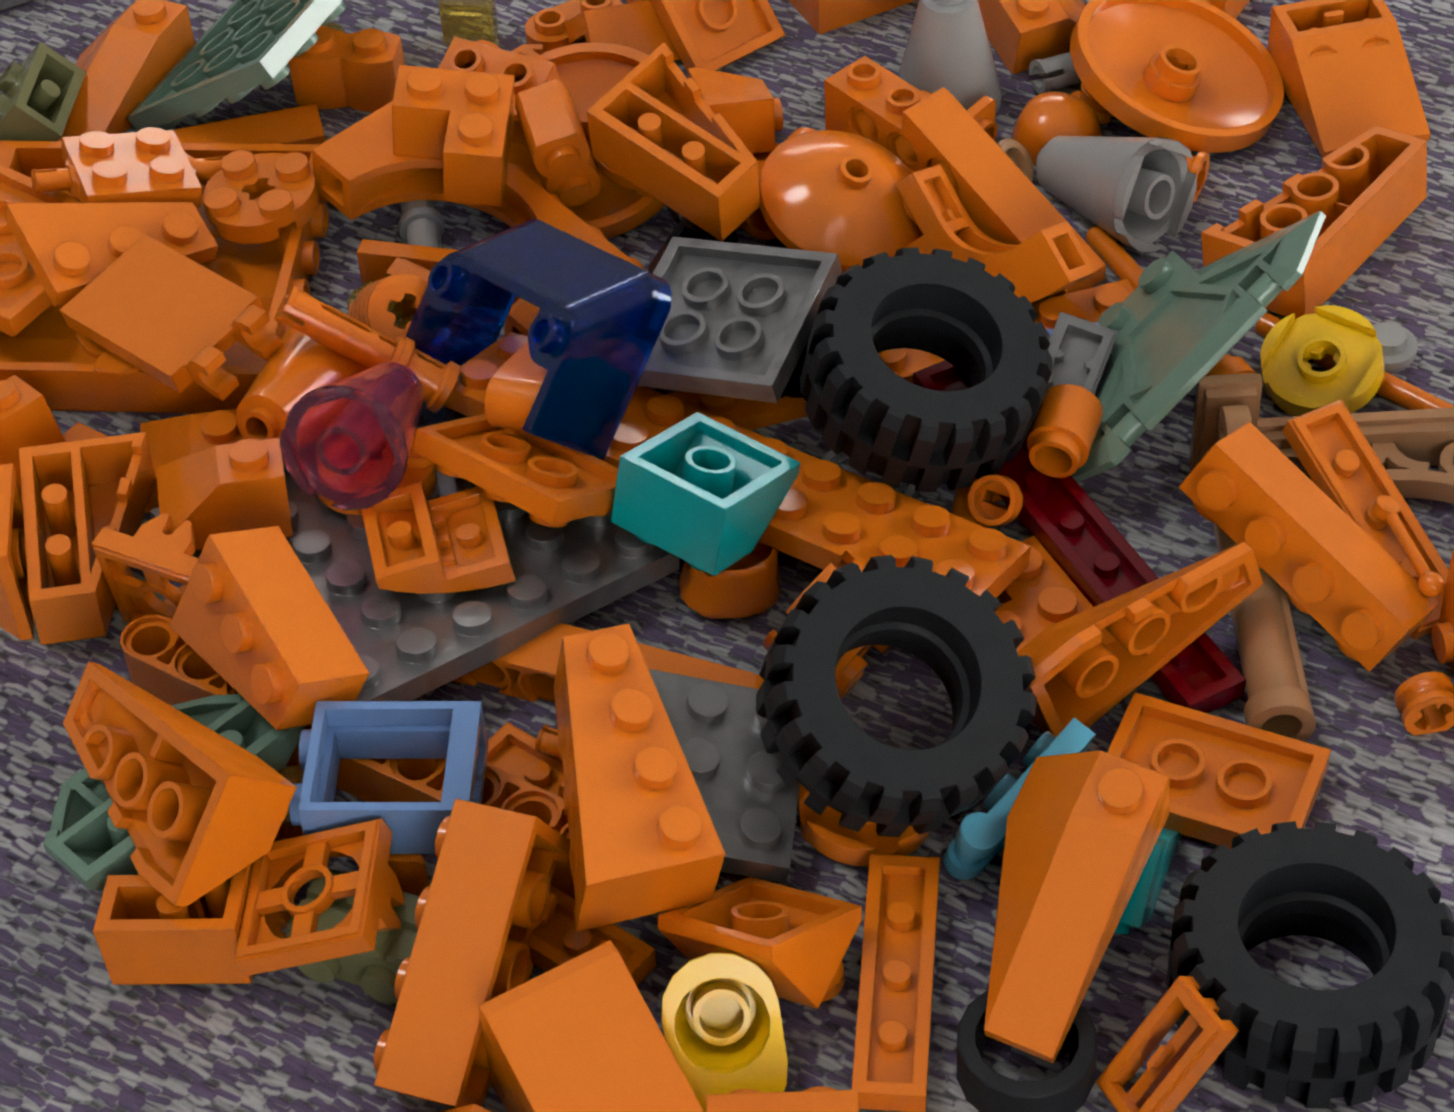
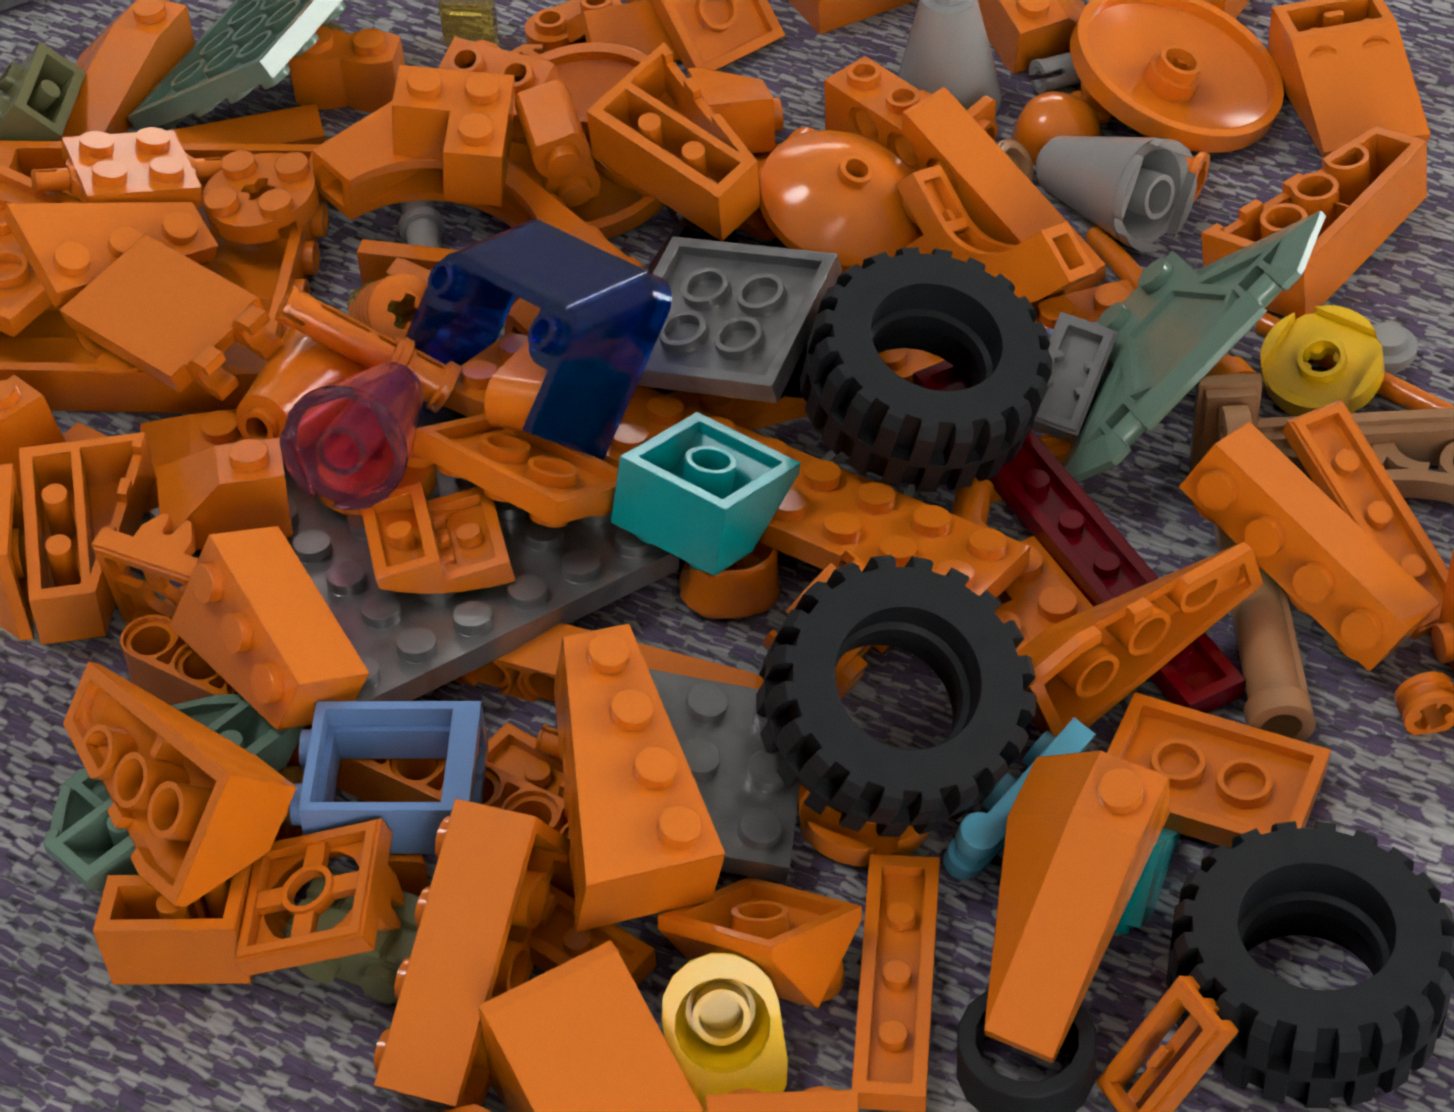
orange hinge [968,475,1024,526] -> none
orange brick [1027,384,1104,478] -> none
orange hinge [1372,495,1445,598] -> none

